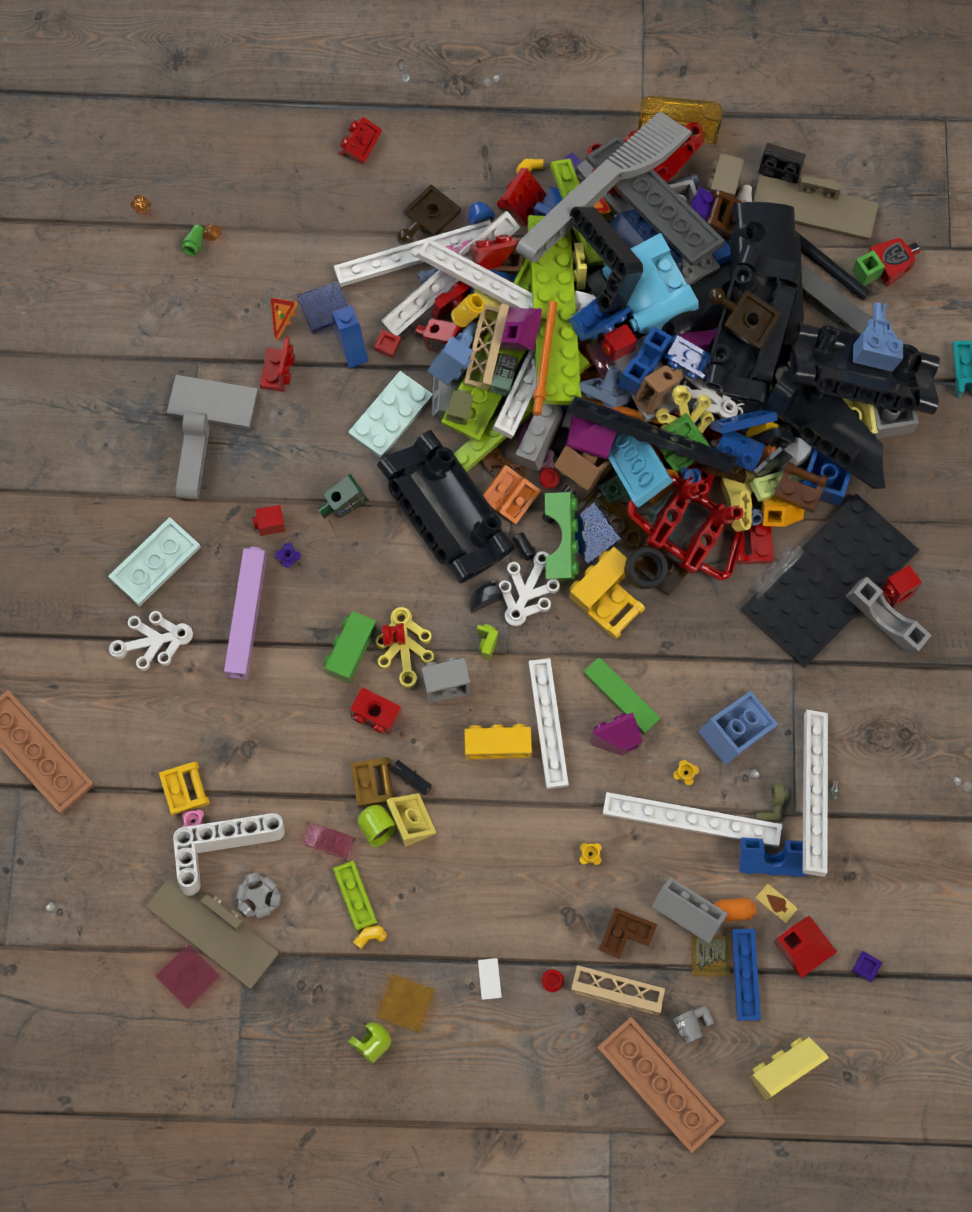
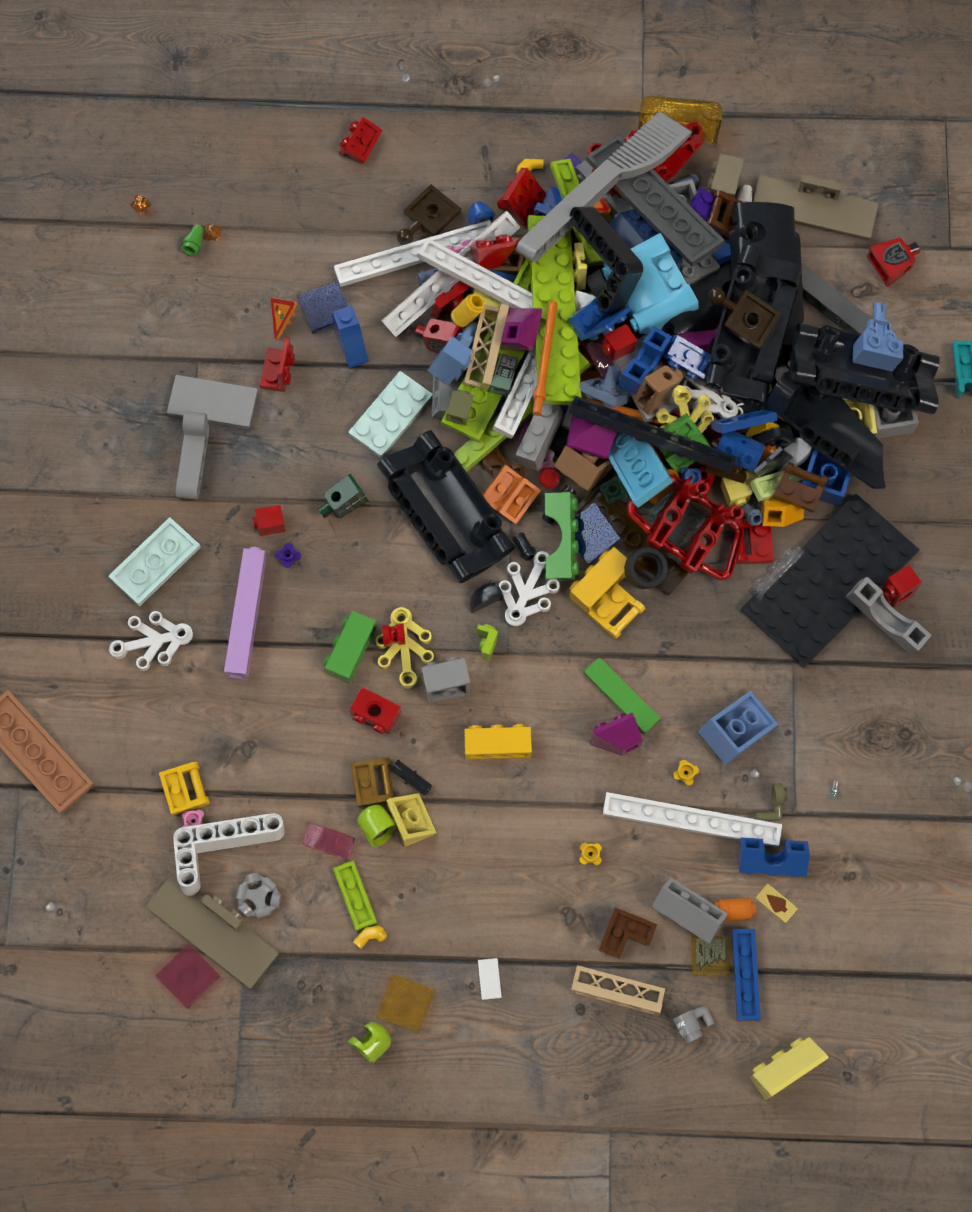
red plate [374,330,401,358] -> none
white plate [528,658,569,790] -> none
red plate [541,969,564,993] -> none
nougat plate [597,1017,726,1154] -> none
light yellow beam [731,491,752,532] -> none
black slope [758,143,806,184] -> none
red slope [773,915,837,979] -> none
black axle [795,230,870,300] -> none
white plate [803,710,828,877] -> none
dark purple tile [851,951,883,983] -> none
bright green brick [852,250,885,286] -> none

